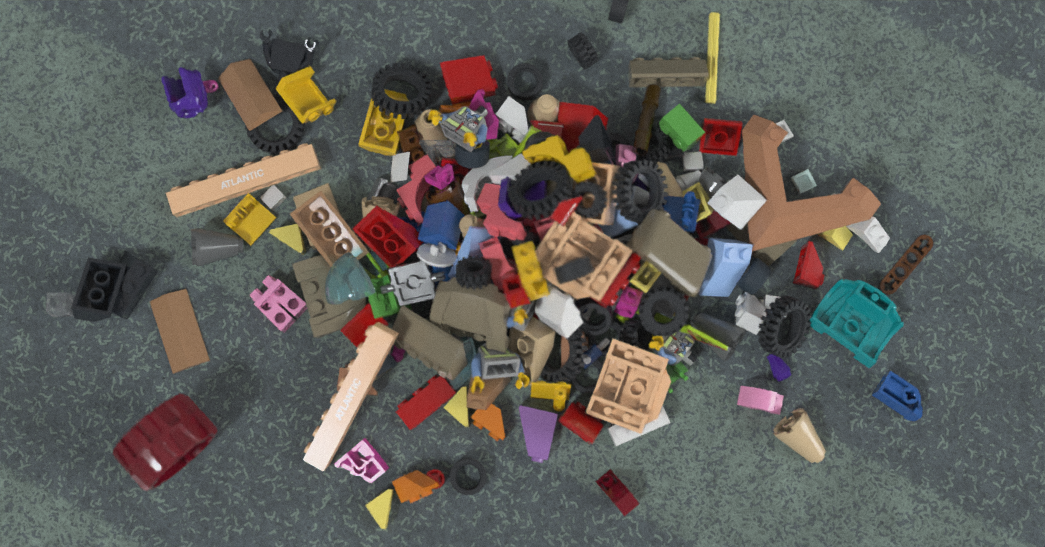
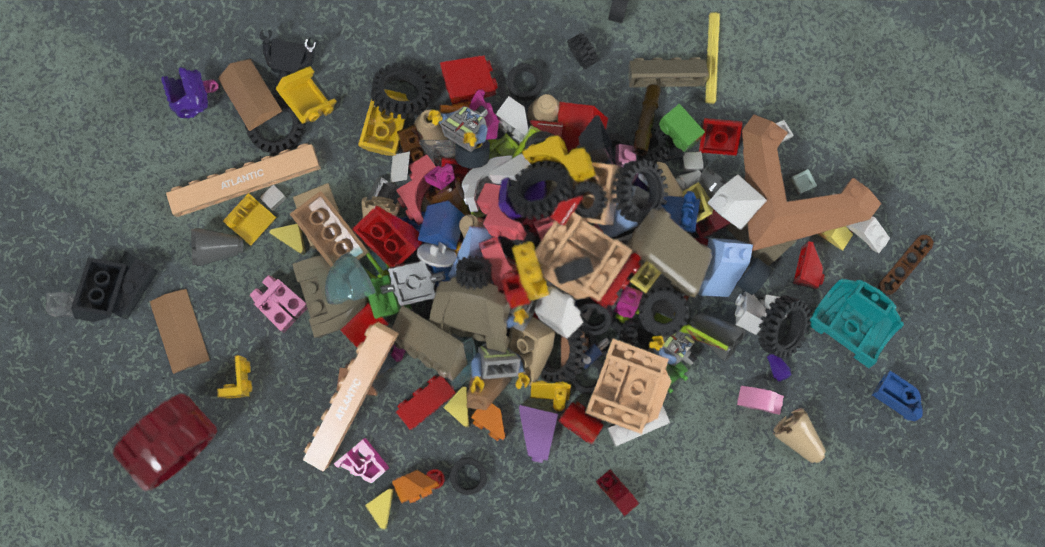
none -> yellow bracket [218,355,252,399]

